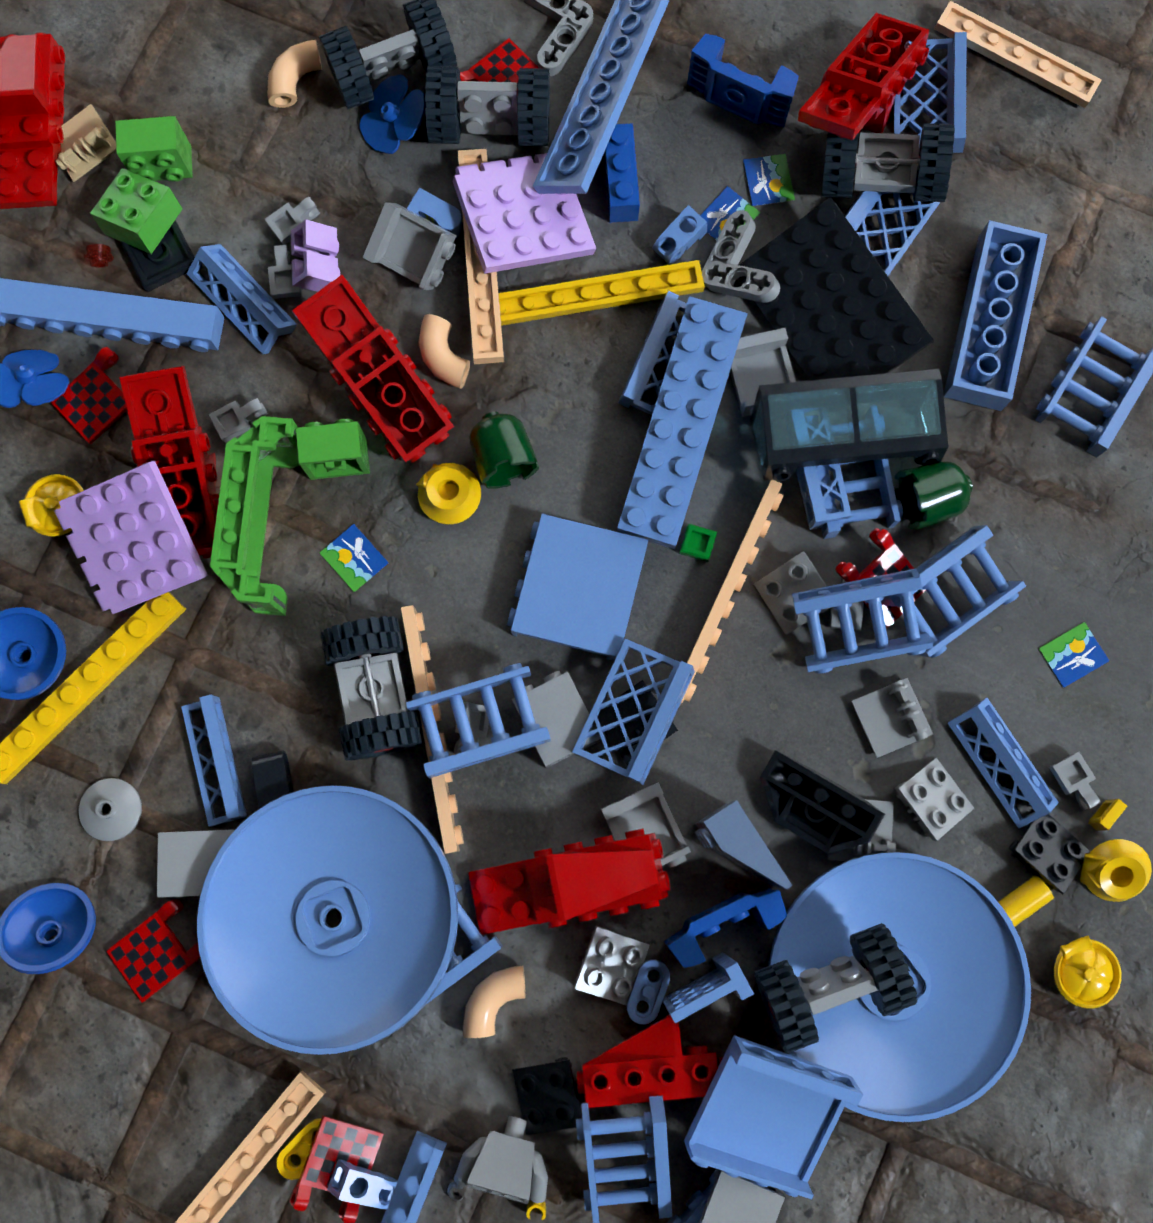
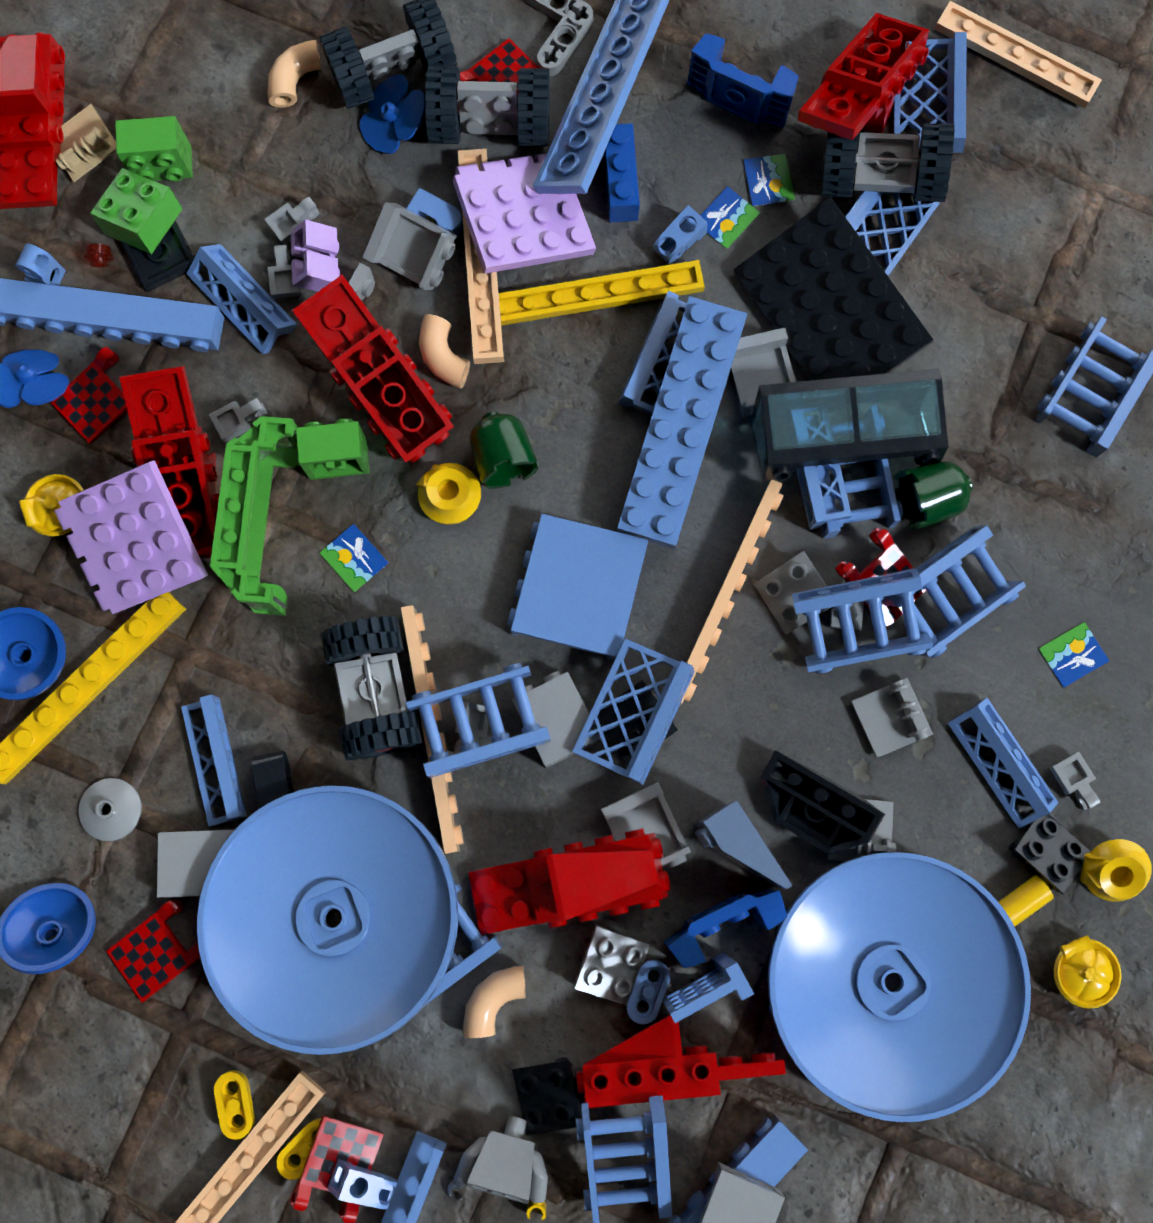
green tile [679,523,717,562] -> none
medium blue panel [684,1036,863,1200] -> none
light grey beam [702,210,780,303] -> none
black plate [754,923,918,1054] -> none
light grey hinge [894,758,974,842] -> none
medium blue brick [944,220,1047,411] -> none
yellow tile [1088,799,1128,831] -> none
none -> medium blue leg [15,243,66,286]
none -> yellow plate [214,1070,255,1140]
none -> light grey plate [349,263,375,301]

